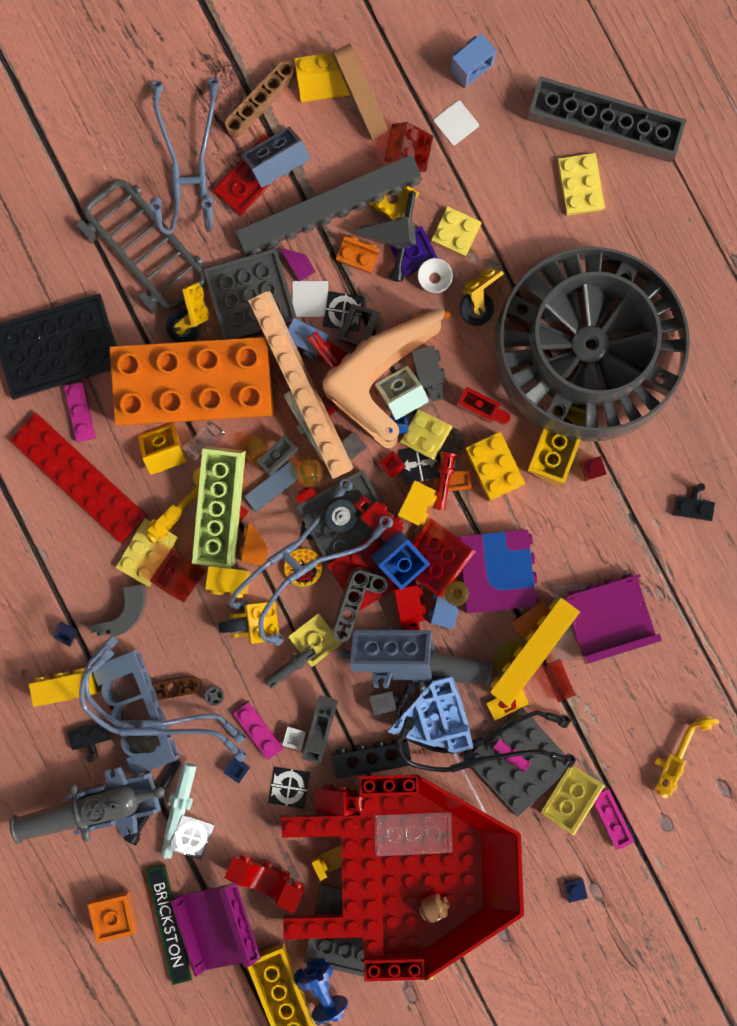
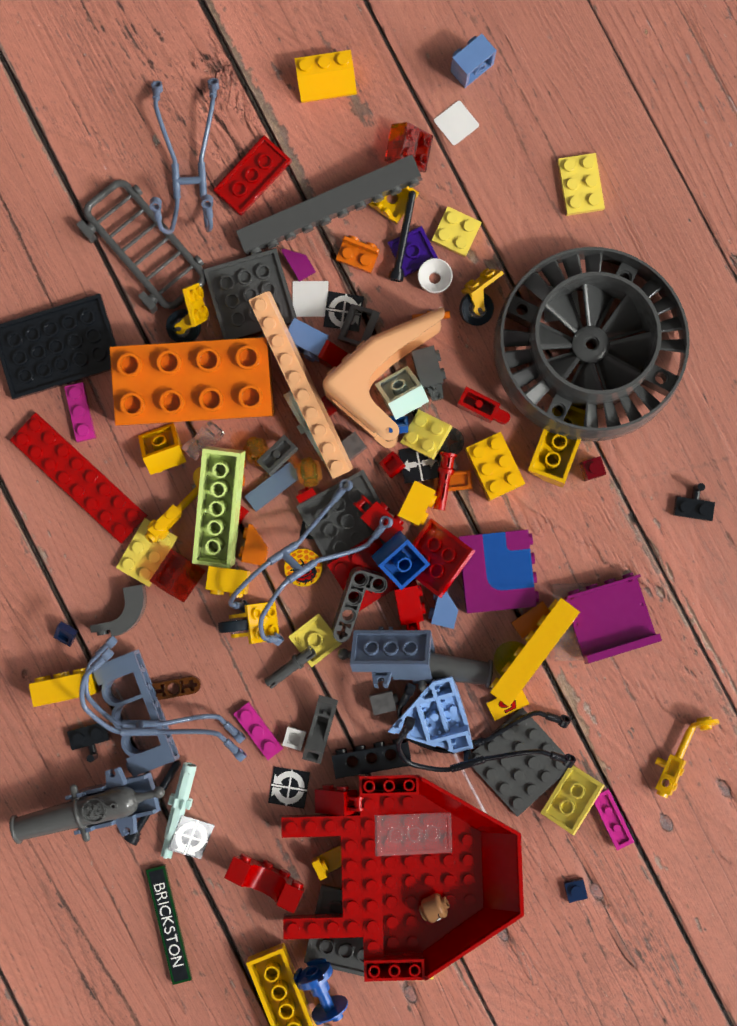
orange container [88,890,139,943] -> none
clear smoke gear [126,736,157,753] -> none
magenta panel [170,883,261,977] -> none
dark grey wheel [204,686,225,706] -> none
dark blue plate [223,756,250,783] -> none
medium nougat beam [225,60,295,138] -> none
sand blue slope [241,126,311,188] -> none
red pin [307,330,340,369] -> none
black wheel [322,497,357,532] -> none
medium nougat beam [332,44,389,140] -> none
dark grey slope [354,217,416,249] -> none
clear yellow head [444,581,470,606] -> none
dark pink pin [492,739,531,773] -> none
dark grey brick [527,76,686,162] -> none
clear red plate [543,659,576,702] -> none

